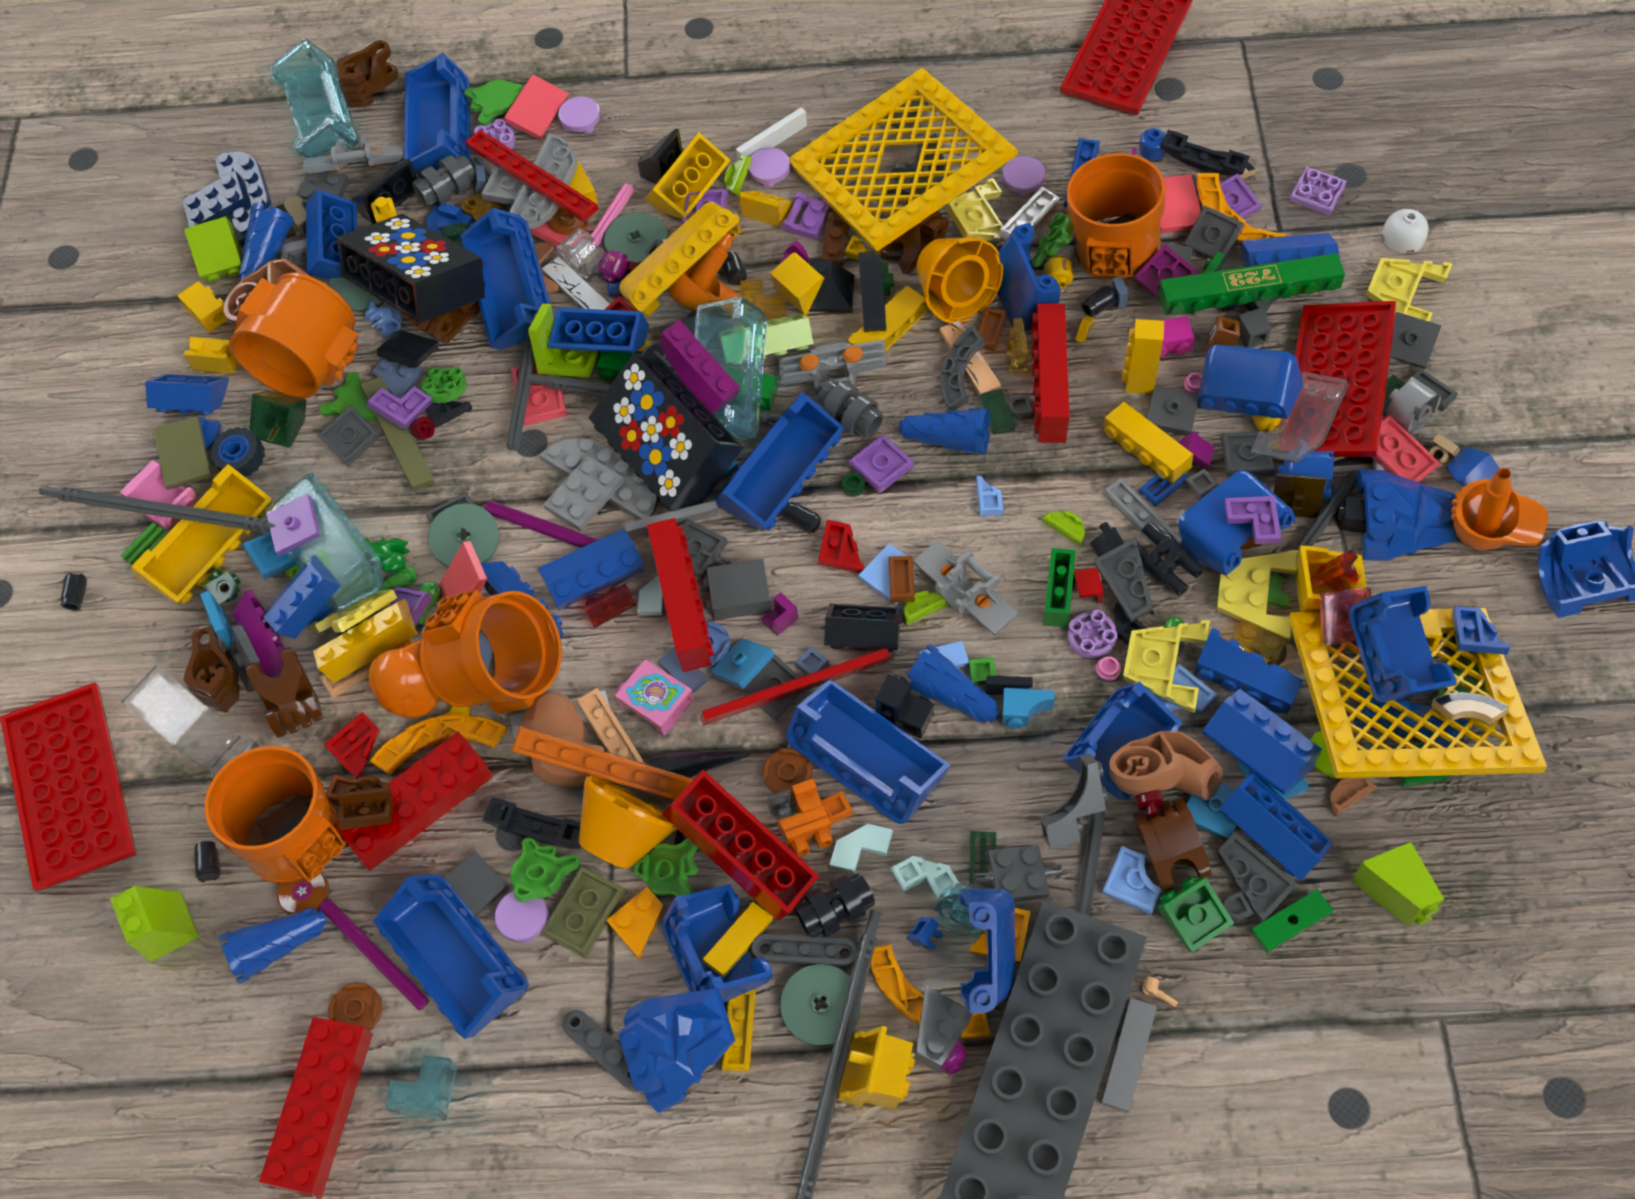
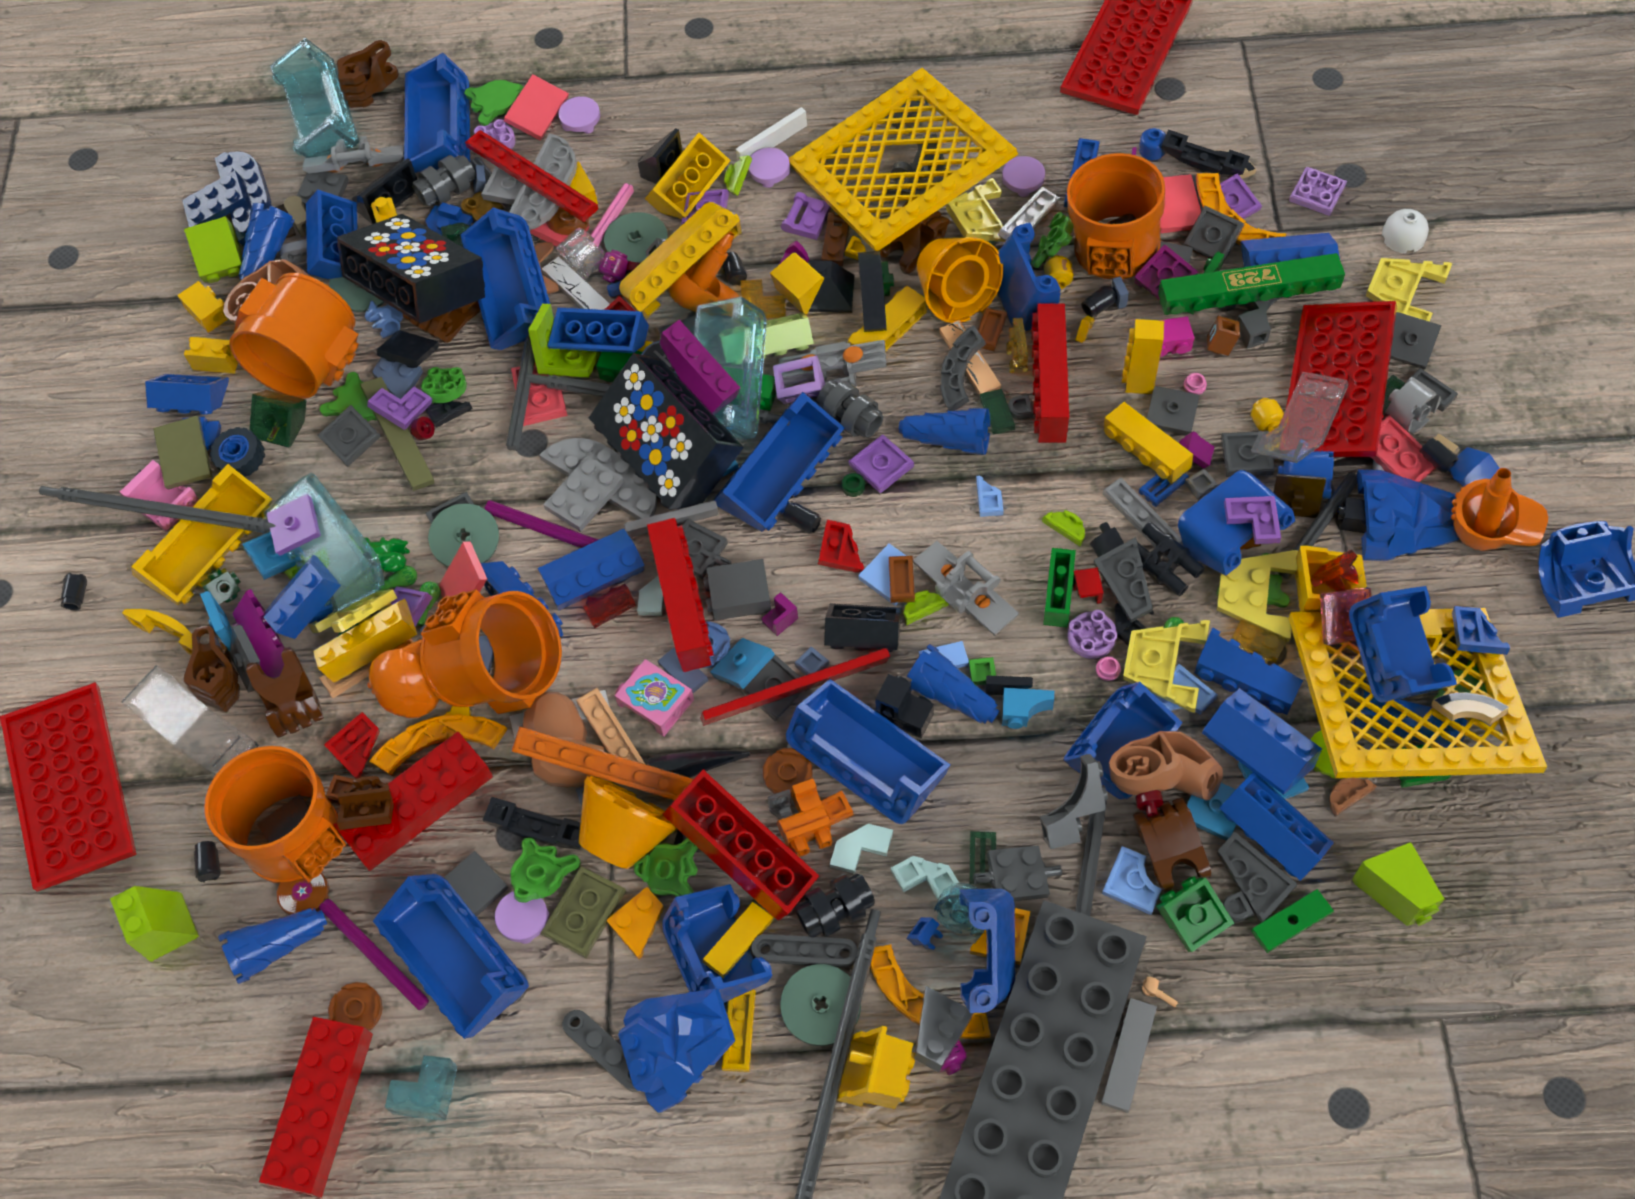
bright green tile [121,522,169,565] -> none
yellow slope [739,190,793,227] -> none
blue windscreen [1198,345,1304,419] -> none
none -> yellow slope [122,609,192,655]
none -> lavender tile [773,355,825,404]
none -> black piece [1419,437,1459,473]

